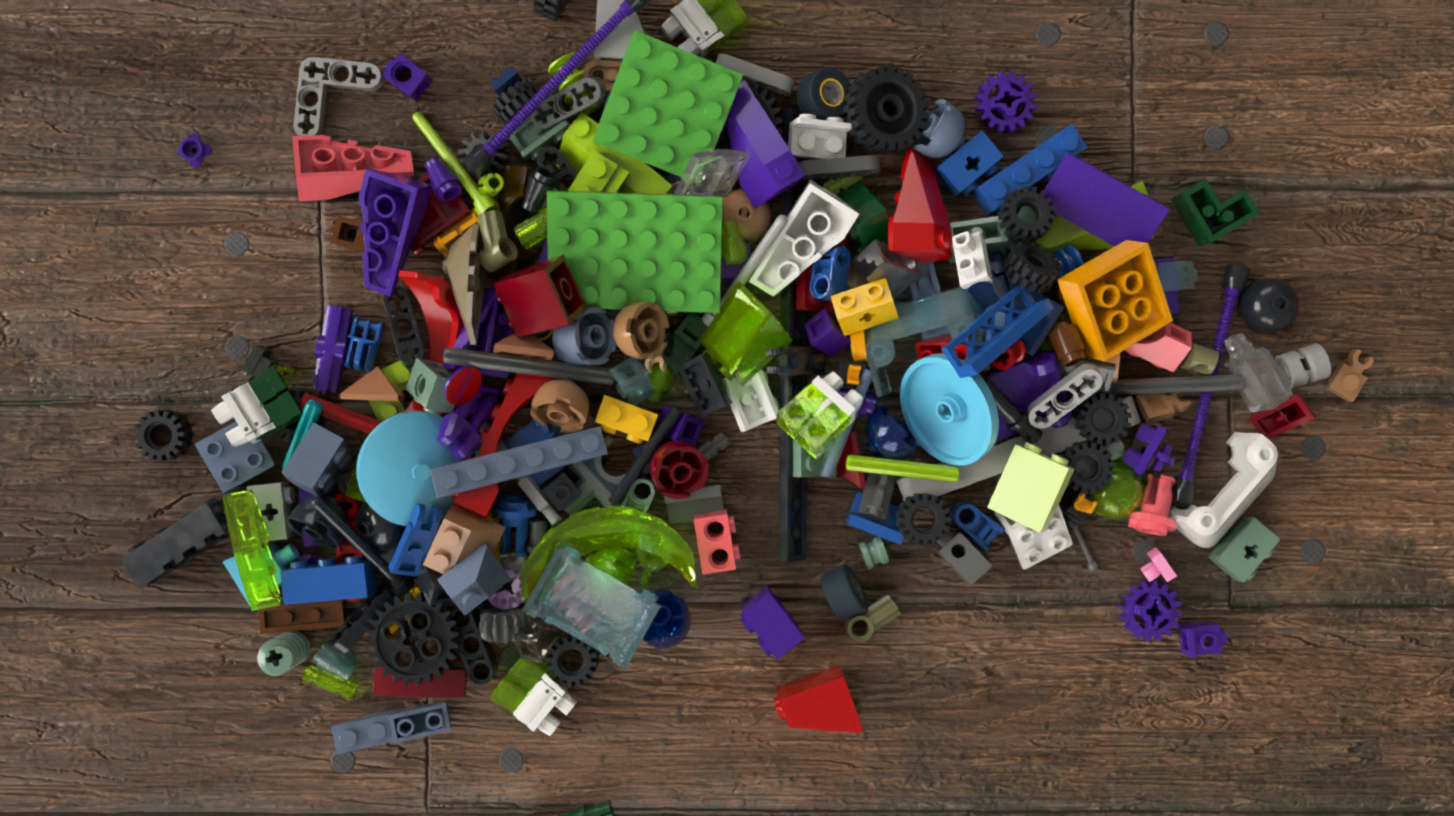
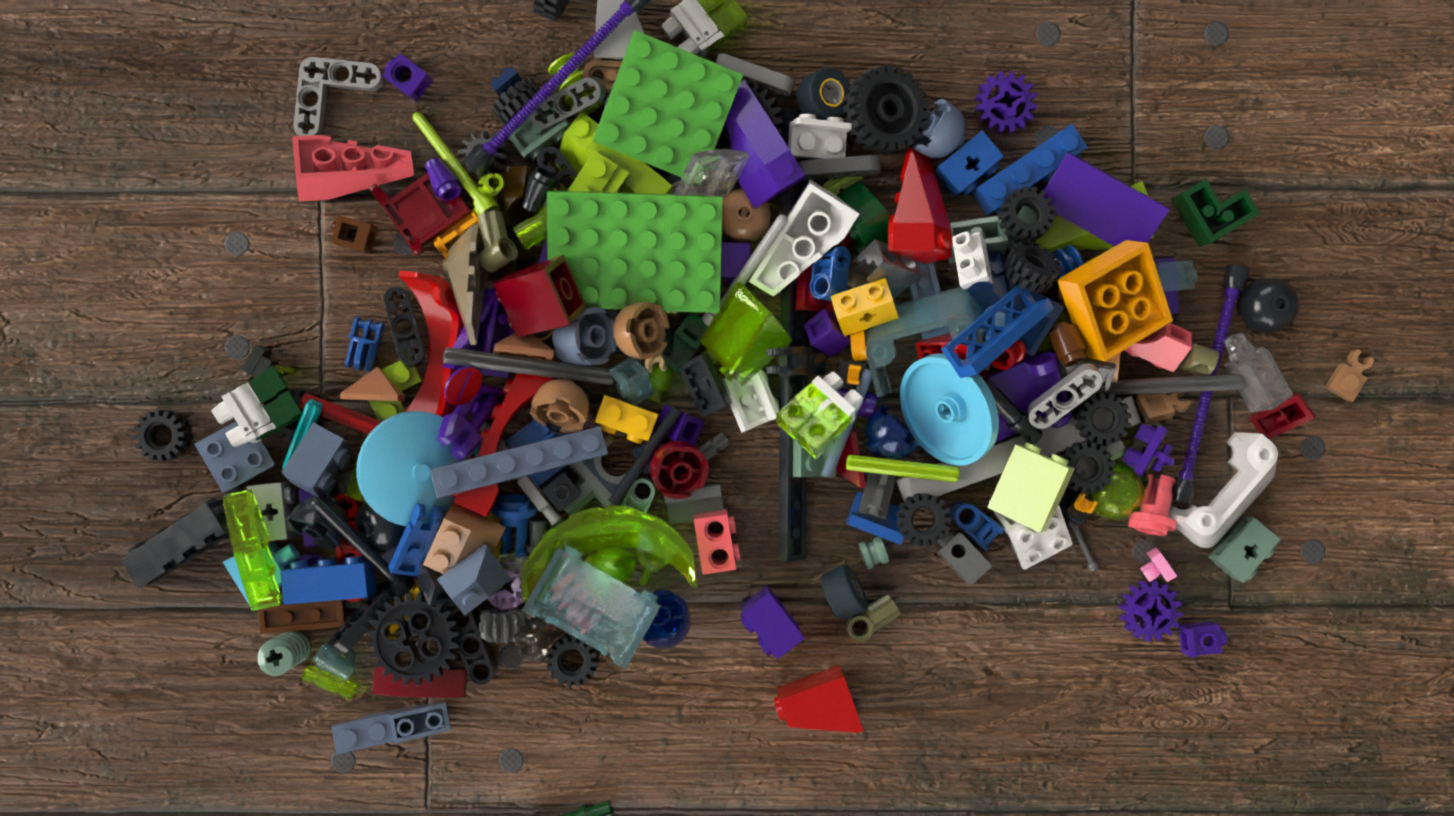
dark purple plate [177,134,212,168] -> none
dark purple piece [312,305,354,393] -> none
dark purple wedge [359,168,432,297] -> none
sand green brick [405,357,455,415] -> none
hips [488,651,577,736] -> none
clear neon green cone [722,221,749,265] -> none
light grey wheel [1274,343,1331,390] -> none

